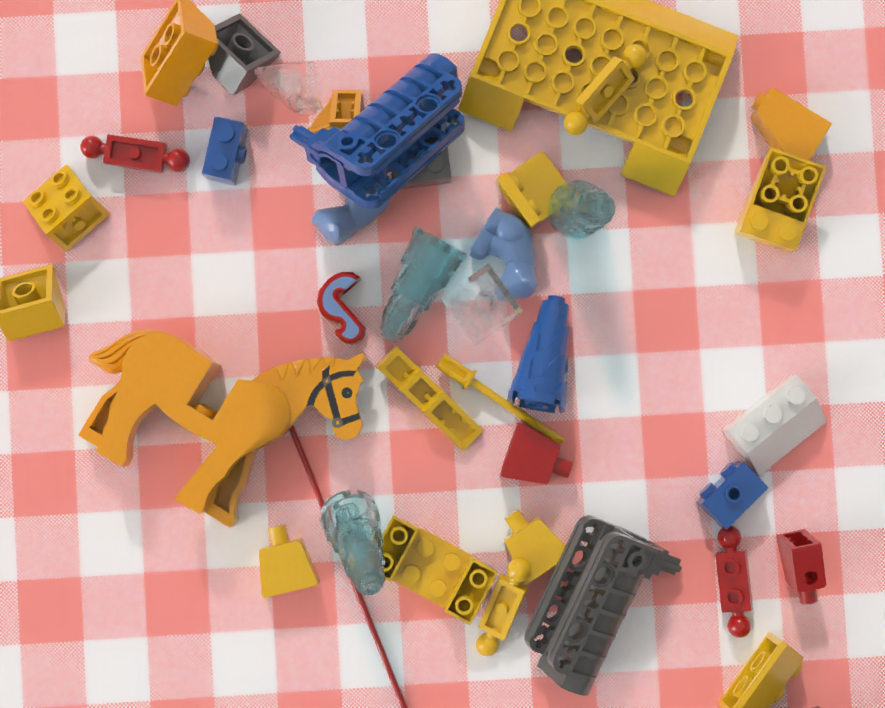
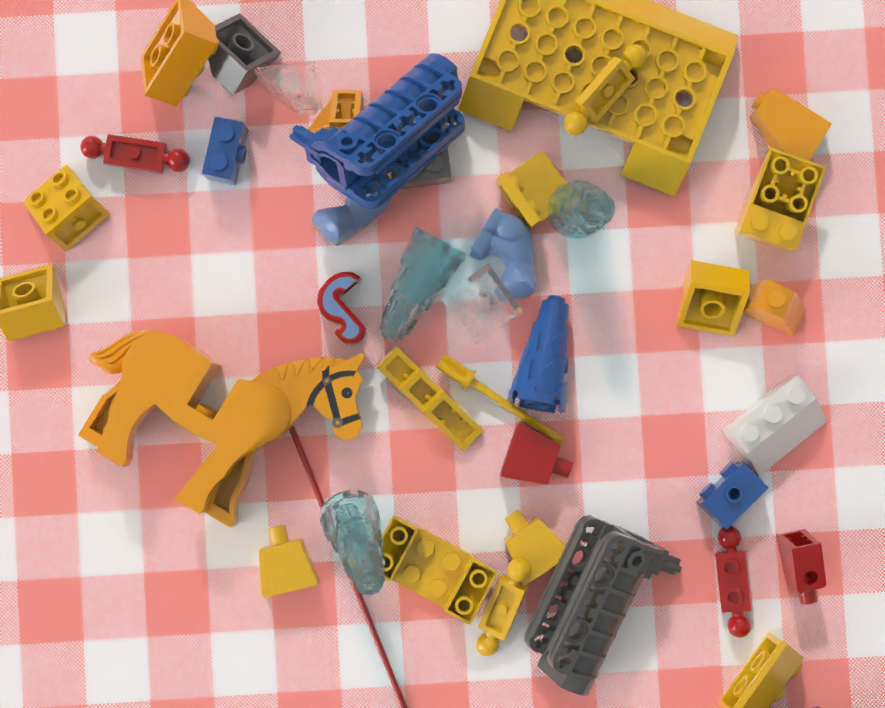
none -> yellow slope [676,260,750,337]
none -> light orange slope [743,279,806,337]

